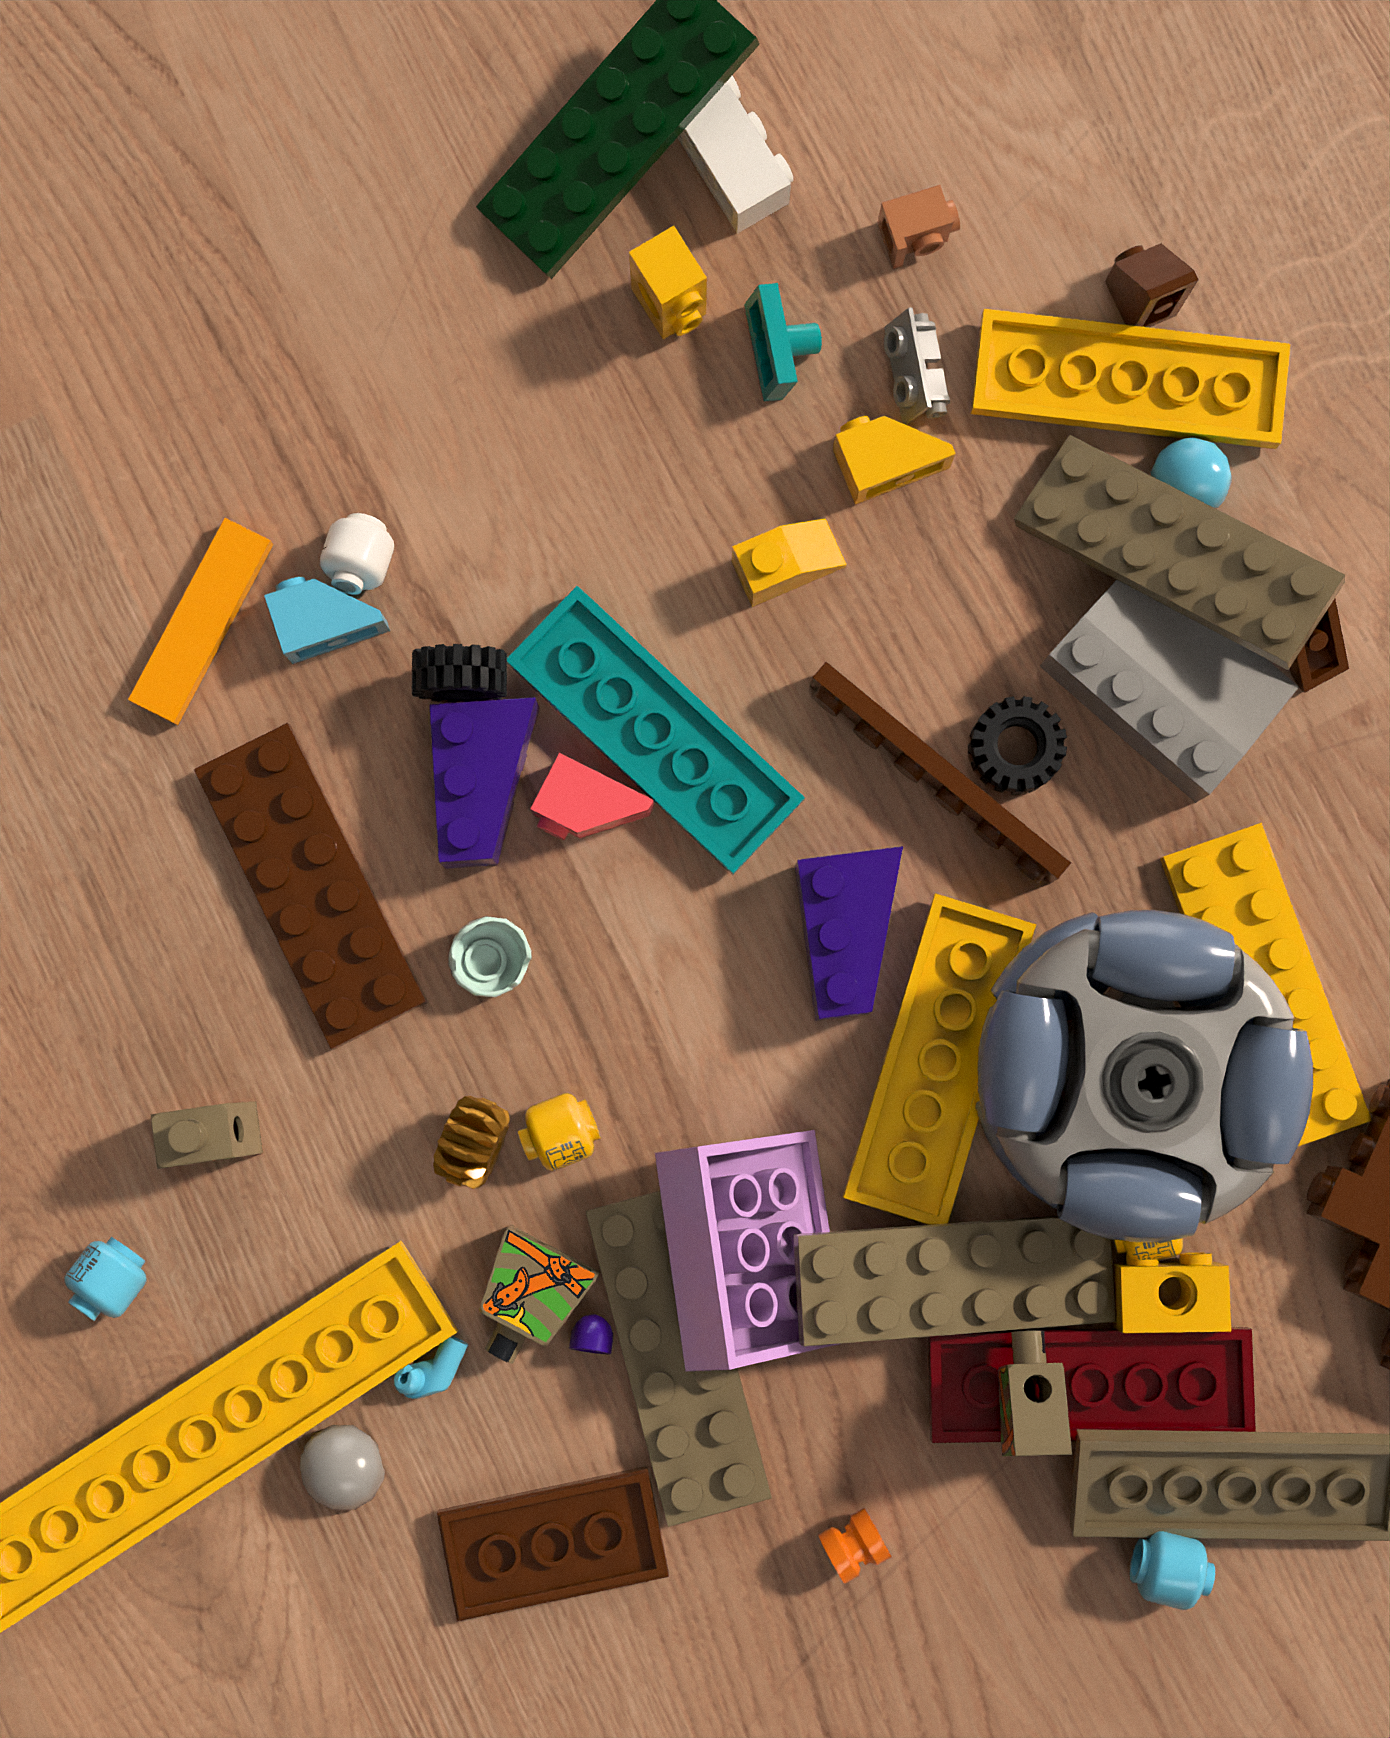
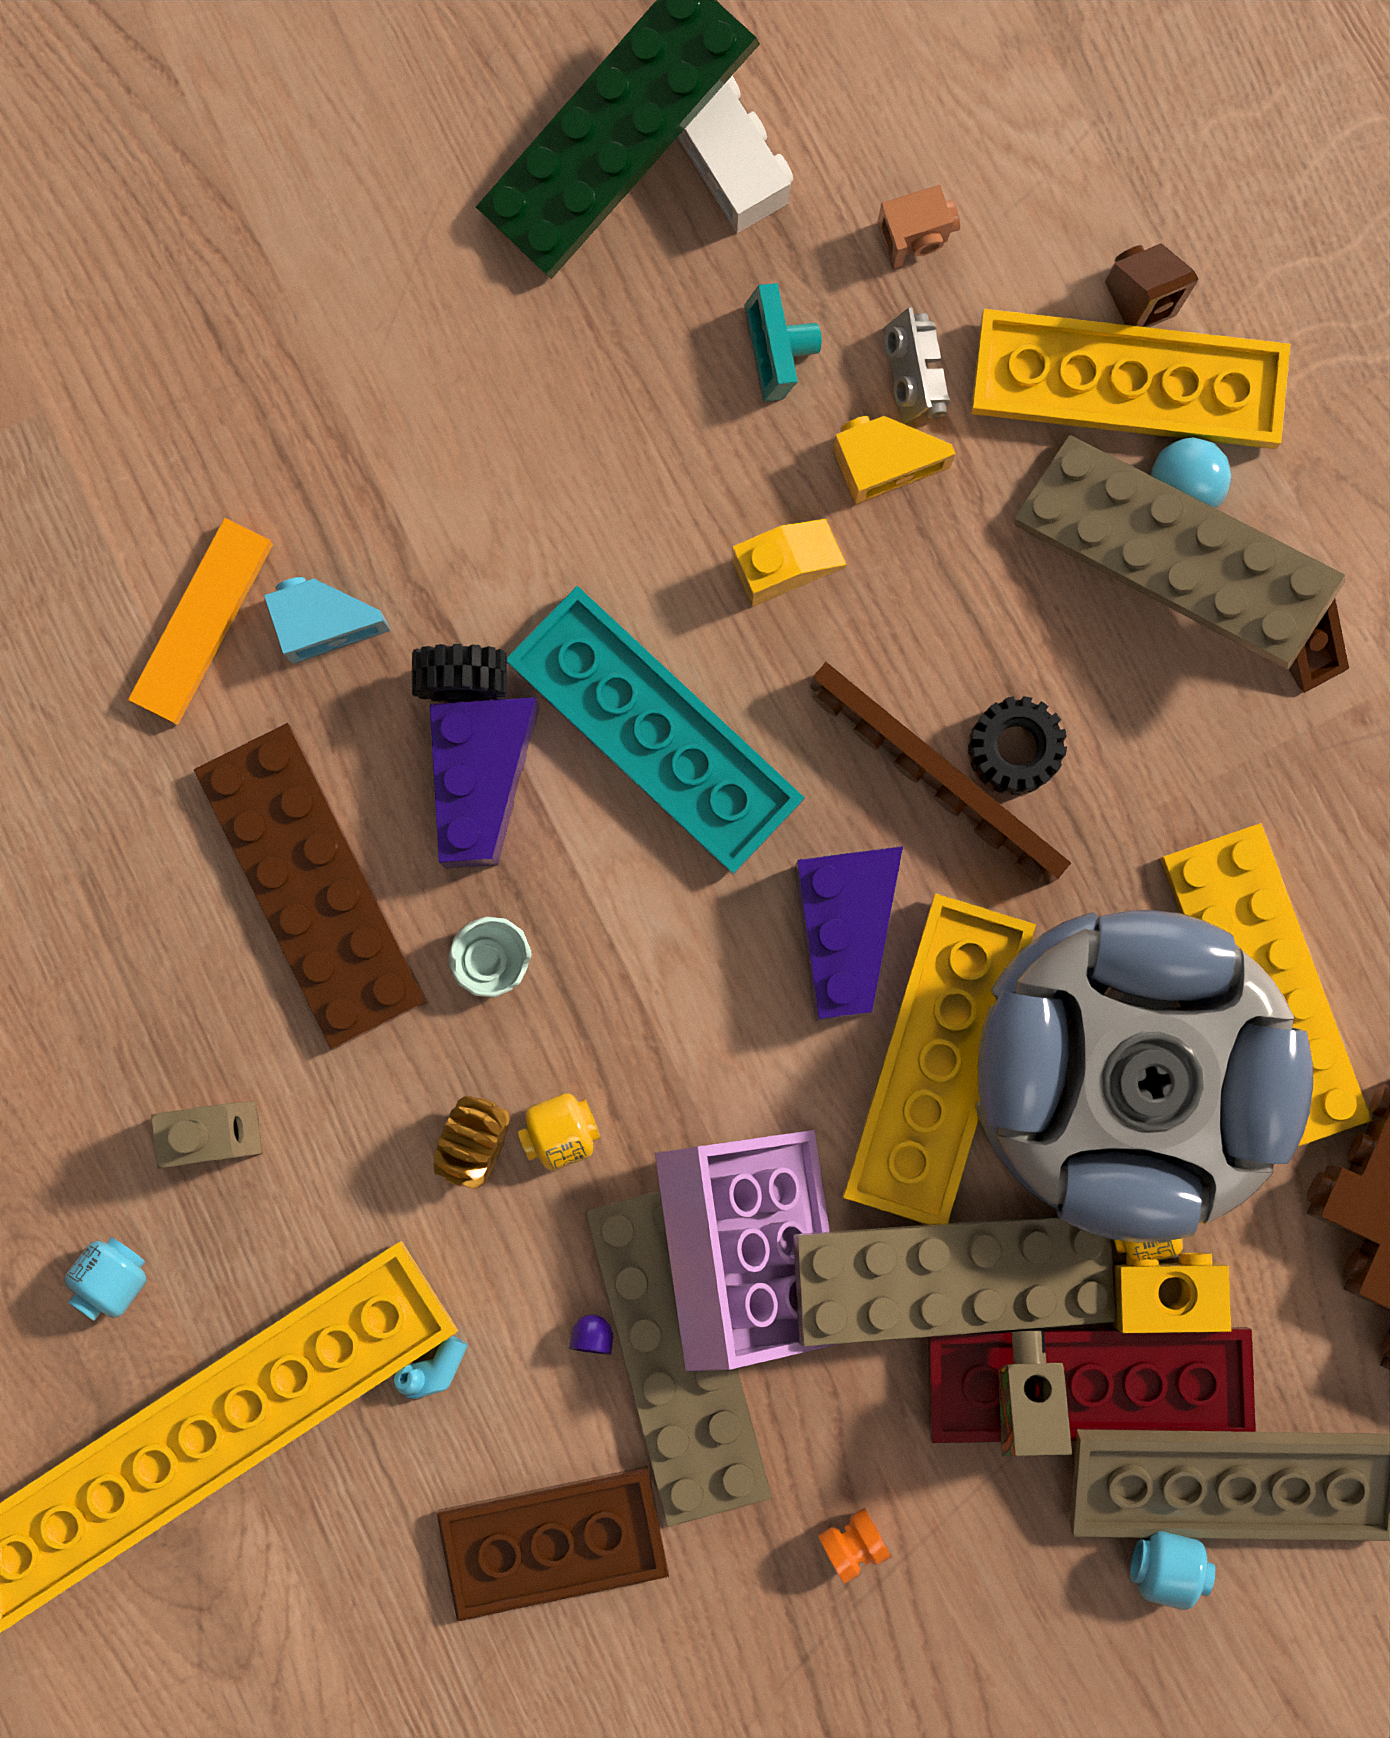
light grey hair [300,1425,385,1510] -> none
white head [320,513,394,595] -> none
torso [479,1225,600,1364] -> none
coral slope [530,753,654,840] -> none
yellow brick [629,226,707,340] -> none
light grey slope [1040,580,1299,803] -> none

